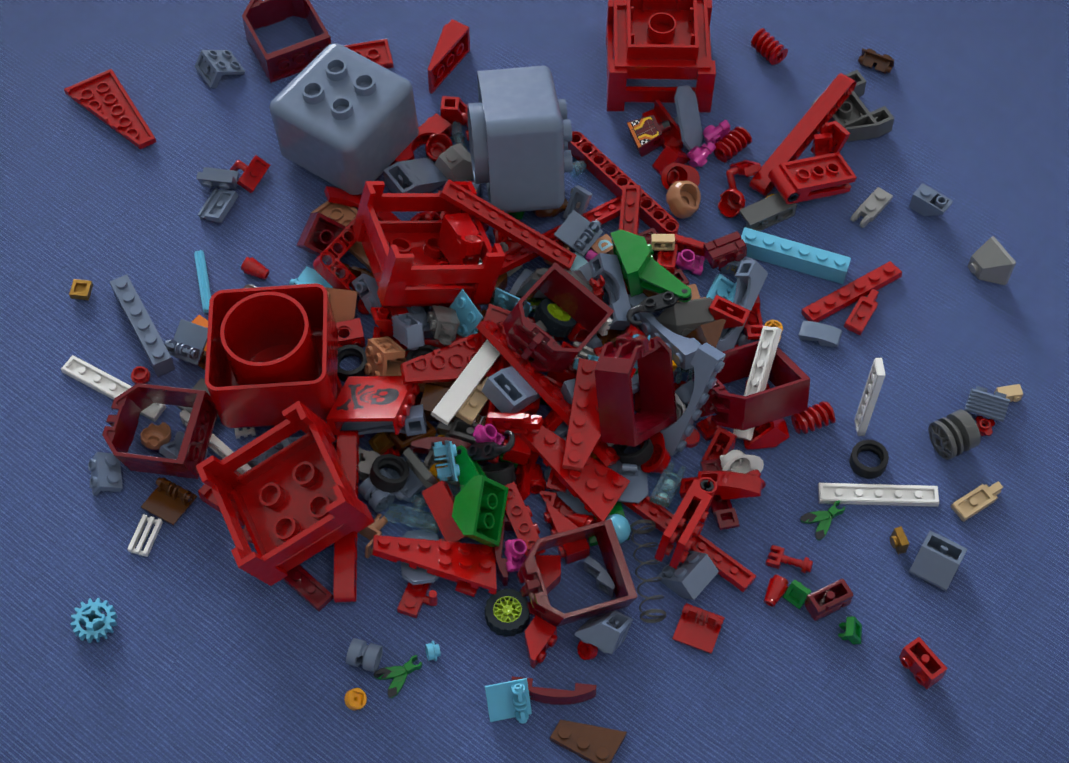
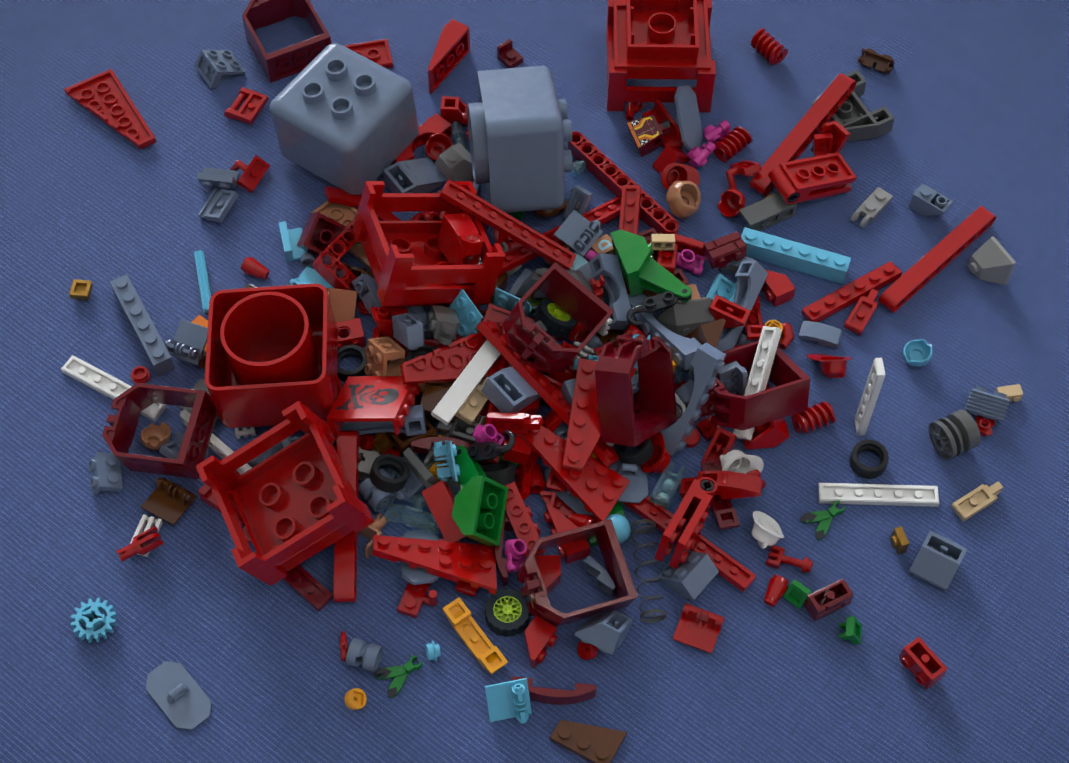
none -> red arm [117,526,164,562]
none -> sand blue shield [146,661,212,730]
none -> red plate [224,87,268,125]
none -> medium azure panel [279,221,307,262]
none -> sand blue hinge [301,252,315,268]
none -> red helmet [340,631,348,662]
none -> red plate [359,434,374,451]
none -> light orange slope [442,597,508,675]
none -> dark red bracket [497,39,523,68]
none -> red arm [625,102,645,121]
none -> sand blue bracket [716,361,748,396]
none -> white piece [752,511,784,549]
none -> red slope [761,270,796,307]
none -> red arm [778,322,794,350]
none -> red piece [807,354,852,378]
none -> red beam [878,206,996,313]
none -> medium azure hair [903,339,933,367]

